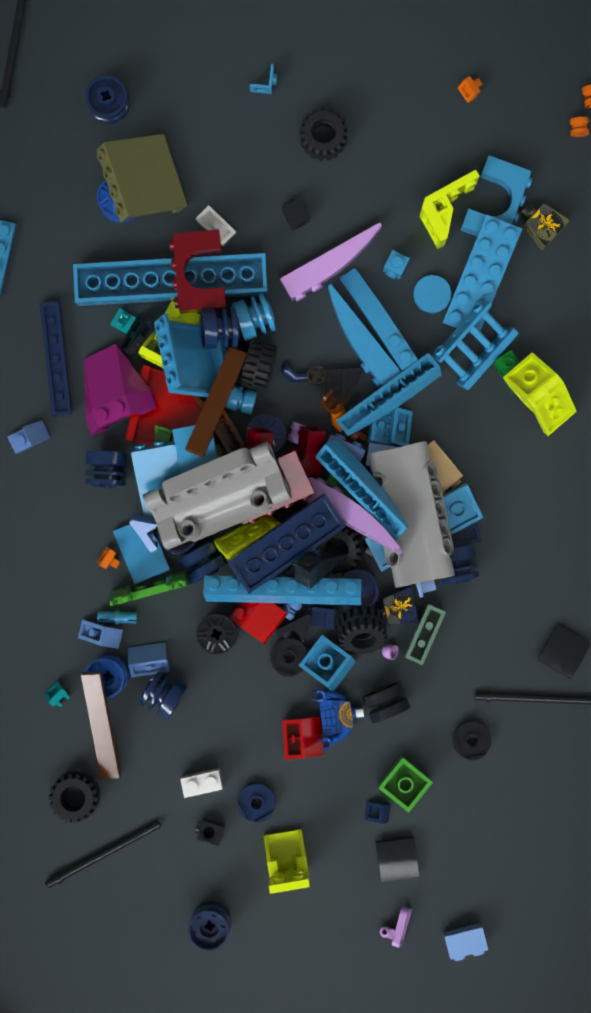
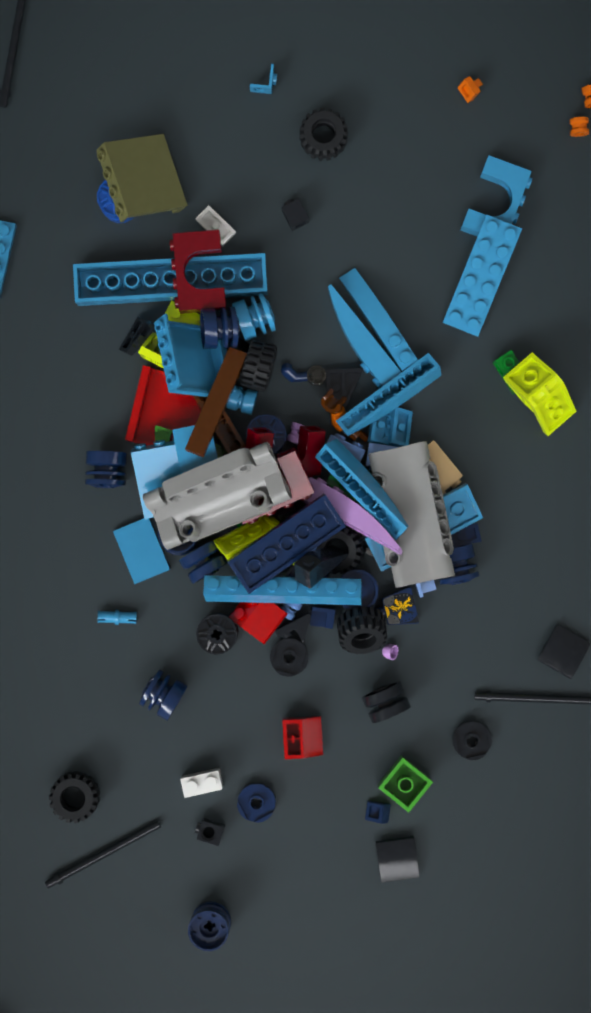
medium blue slope [8,420,51,454] -> none
dark blue plate [39,301,72,417] -> none
teal tile [44,681,70,707] -> none
medium blue slope [78,619,123,649] -> none
tile [81,671,121,779] -> none
magenta wedge [84,344,158,436] -> none
dark blue wheel [85,75,130,124] -> none
blue wheel [85,654,130,698] -> none
orange tile [97,546,120,569] -> none
bright green wedge [109,570,190,606] -> none
teal tile [110,308,137,335] -> none
medium blue panel [128,643,169,677] -> none
medium blue slope [129,514,159,552] -> none
neon yellow bracket [264,828,310,894] -> none
lavender slope [280,222,382,302] -> none
dark azure slope [299,635,356,691] -> none
blue torso [312,689,364,750] -> none
lavender piece [380,906,412,948] -> none
dark azure brick [383,250,410,279] -> none
sand green brick [404,604,446,665] -> none
dark azure tile [413,275,451,314] -> none
neon yellow bracket [419,170,480,249] -> none
dark azure fence [432,300,519,390] -> none
light blue brick [443,923,488,961] -> none
torso [521,203,570,250] -> none

